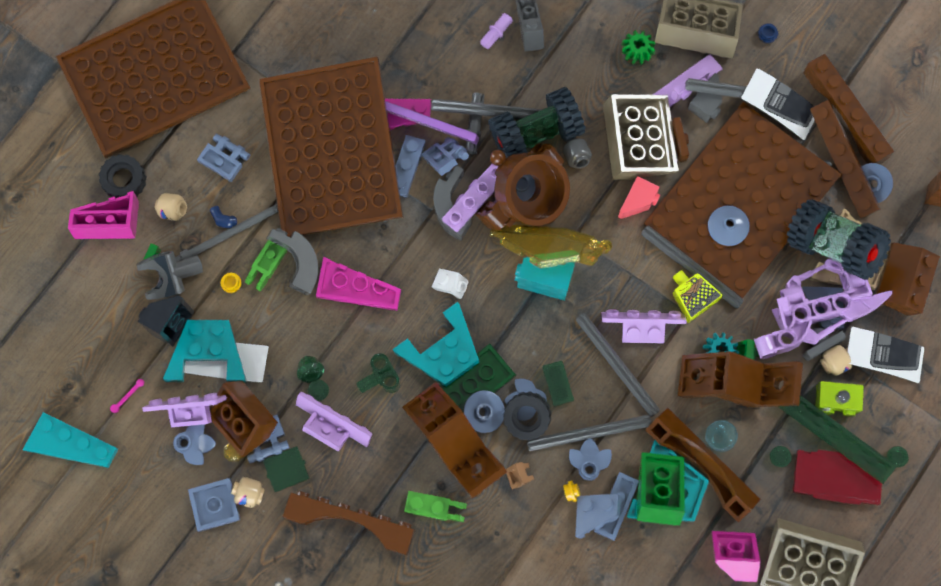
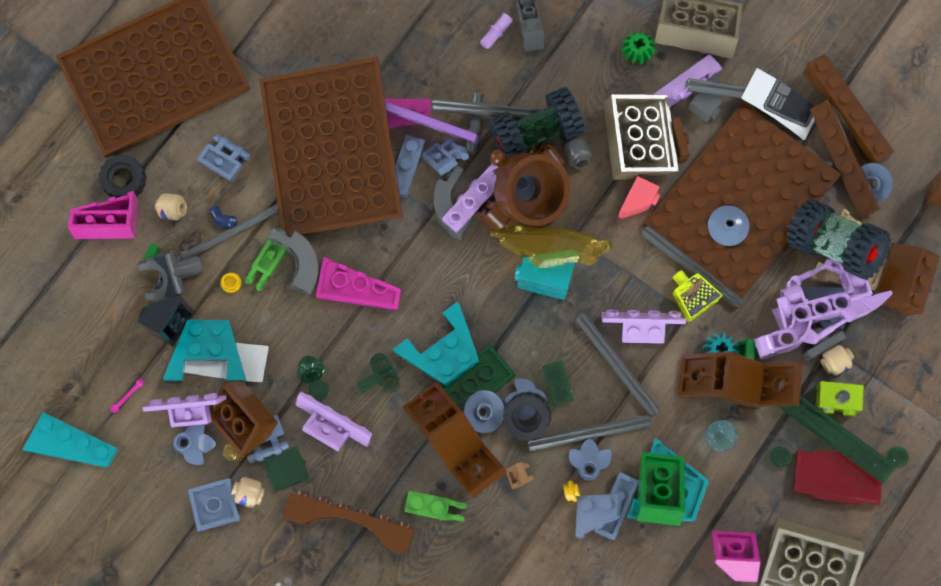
white bracket [432,268,468,299] -> none
reddish brown arch [645,408,761,522] -> none
dark blue plate [758,23,778,43] -> none
sticker [848,327,924,383] -> none

